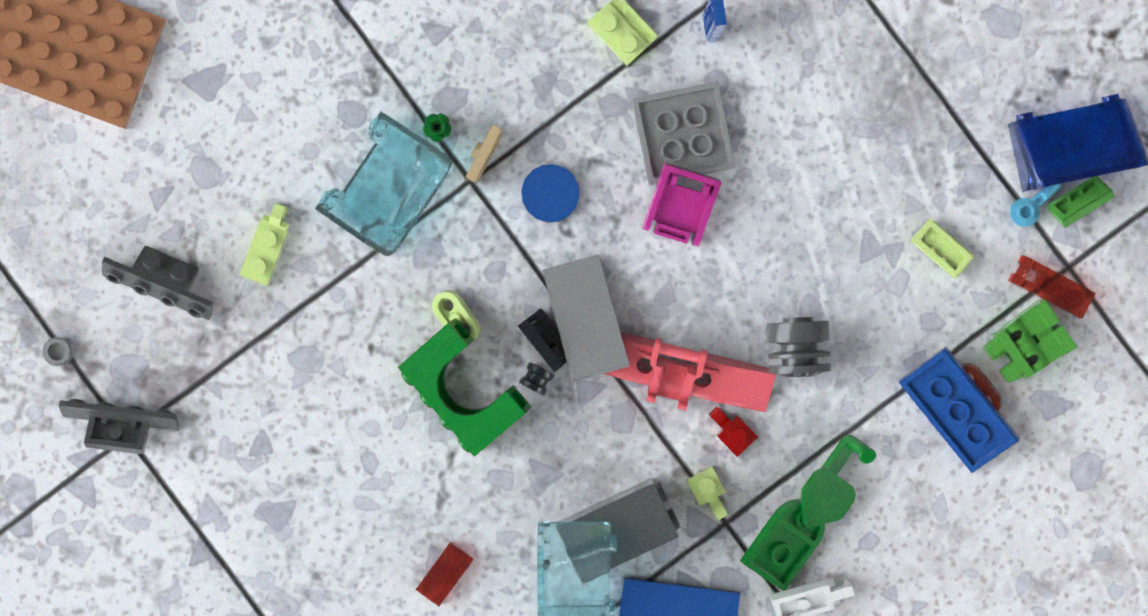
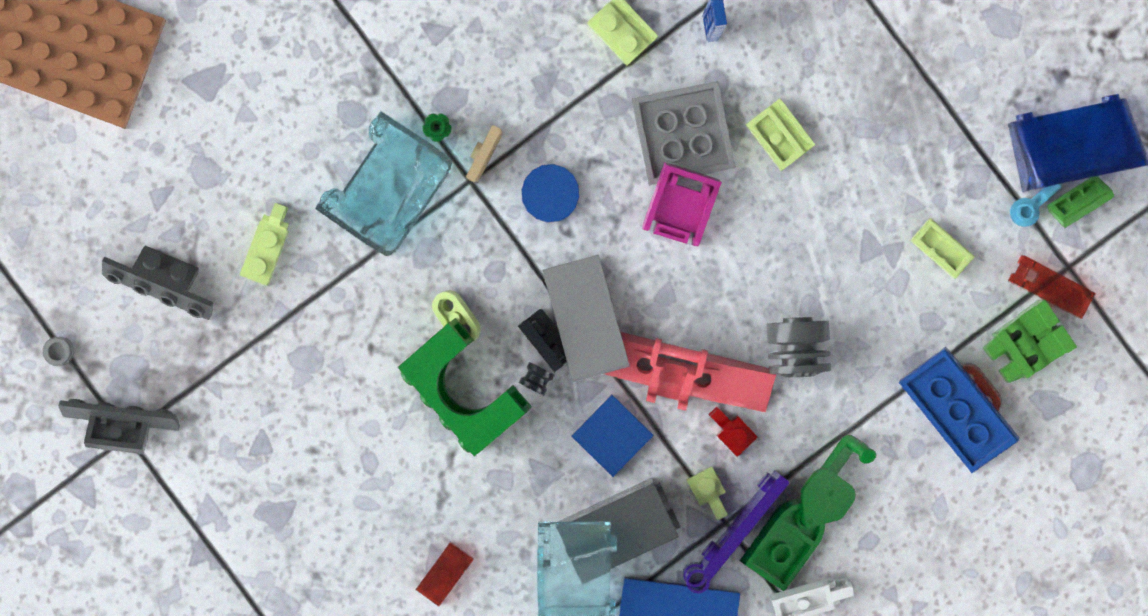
none -> blue tile [571,394,654,477]
none -> dark purple hinge [683,470,790,594]
none -> yellowish green plate [745,99,815,171]

